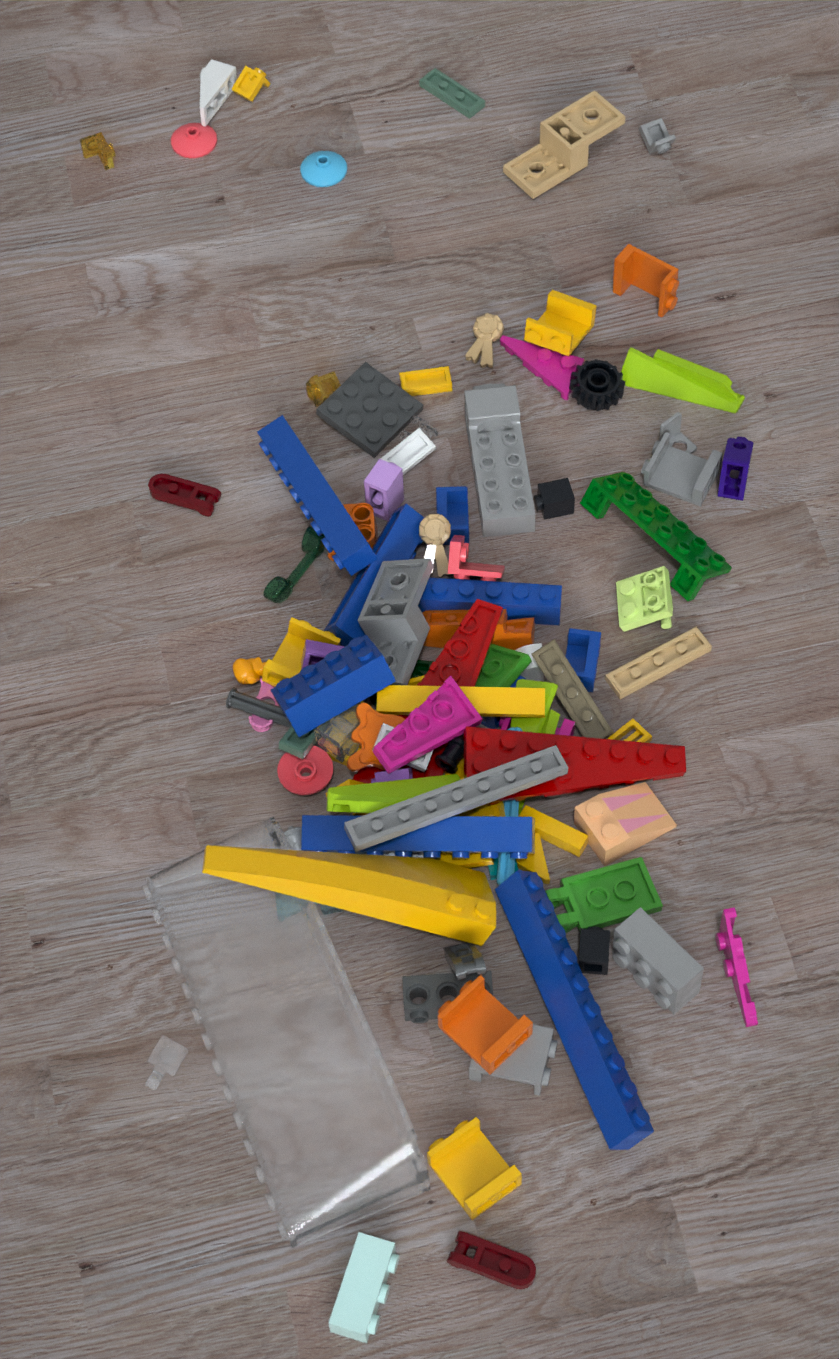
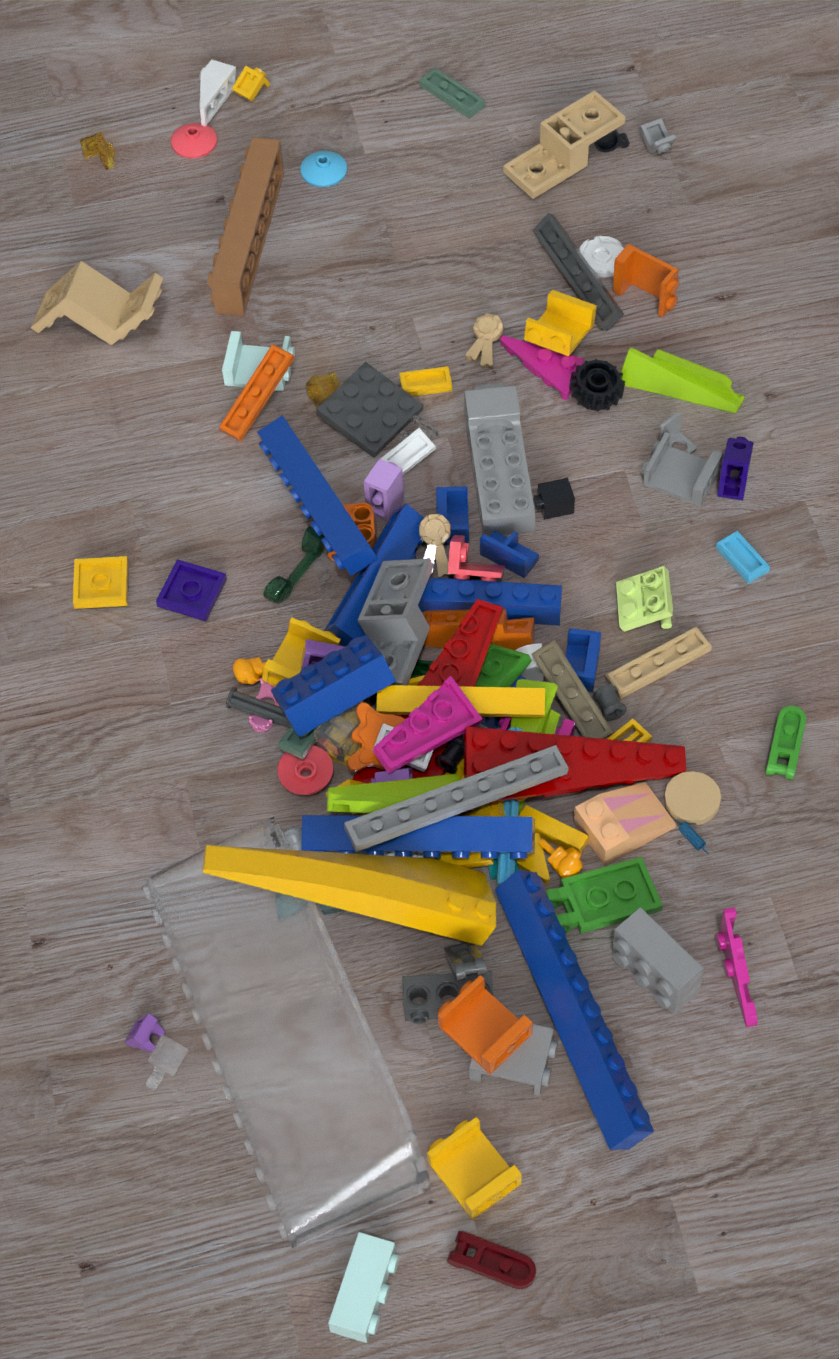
dark red plate [148,473,221,517] -> none
black brick [578,927,610,975] -> none
green bracket [580,472,732,601] -> none
none -> tan bracket [31,261,163,345]
none -> yellow plate [73,556,128,609]
none -> medium lavender tile [124,1013,166,1053]
none -> dark purple plate [156,559,227,621]
none -> medium nougat brick [208,137,284,316]
none -> orange tile [219,344,295,442]
none -> light aqua panel [222,331,295,391]
none -> blue panel [480,531,539,578]
none -> dark grey plate [533,213,624,331]
none -> light orange piece [539,839,583,879]
none -> white tile [579,236,624,278]
none -> dark grey bush [593,684,627,721]
none -> black piece [594,129,630,152]
none -> tan tile [664,771,721,825]
none -> dark azure piece [676,819,708,854]
none -> medium azure tile [716,531,770,584]
none -> bright green plate [766,706,806,780]

